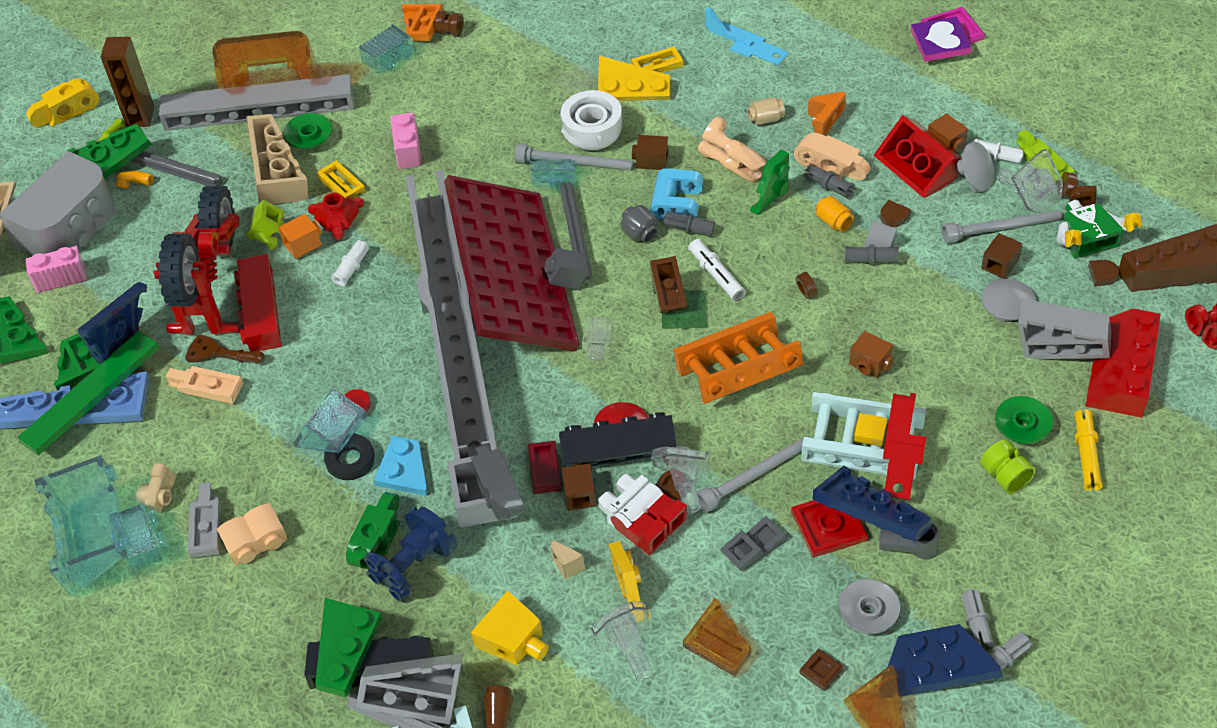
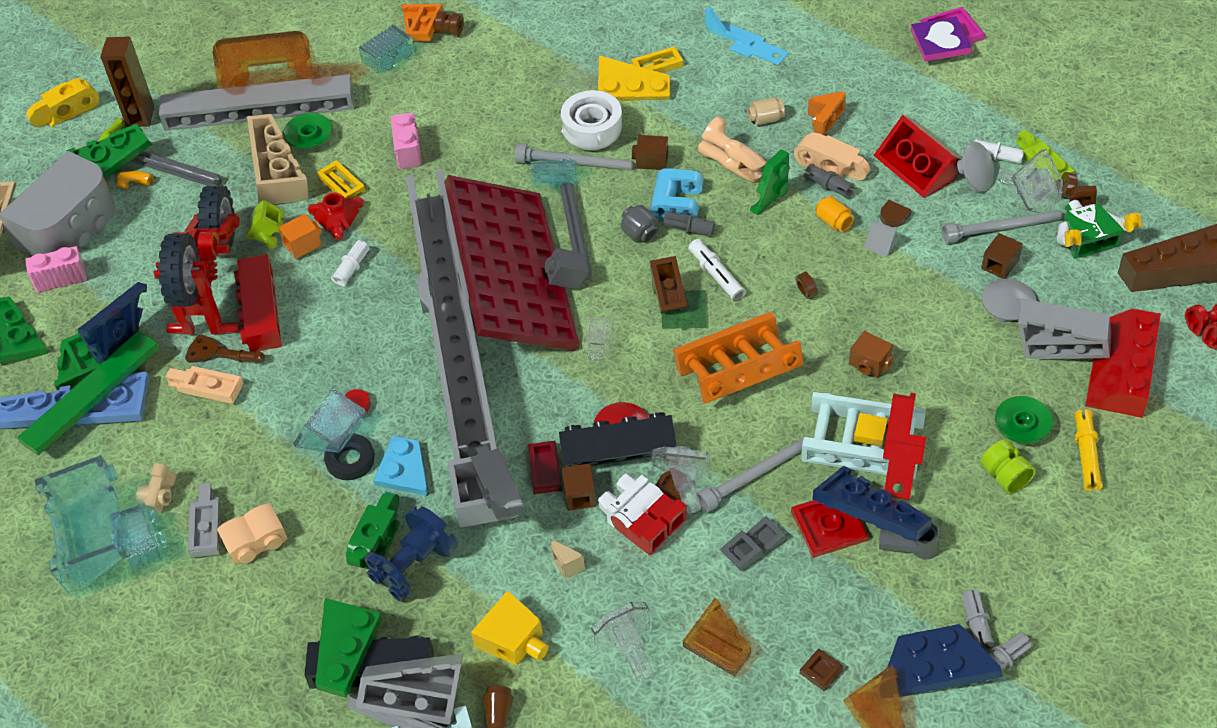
yellow wing [608,541,644,621] -> none
light grey dish [838,579,900,634] -> none
dark grey pin [845,244,898,265] -> none
dark orange brick [928,113,968,153] -> none
reddish brown tile [1088,260,1119,286] -> none

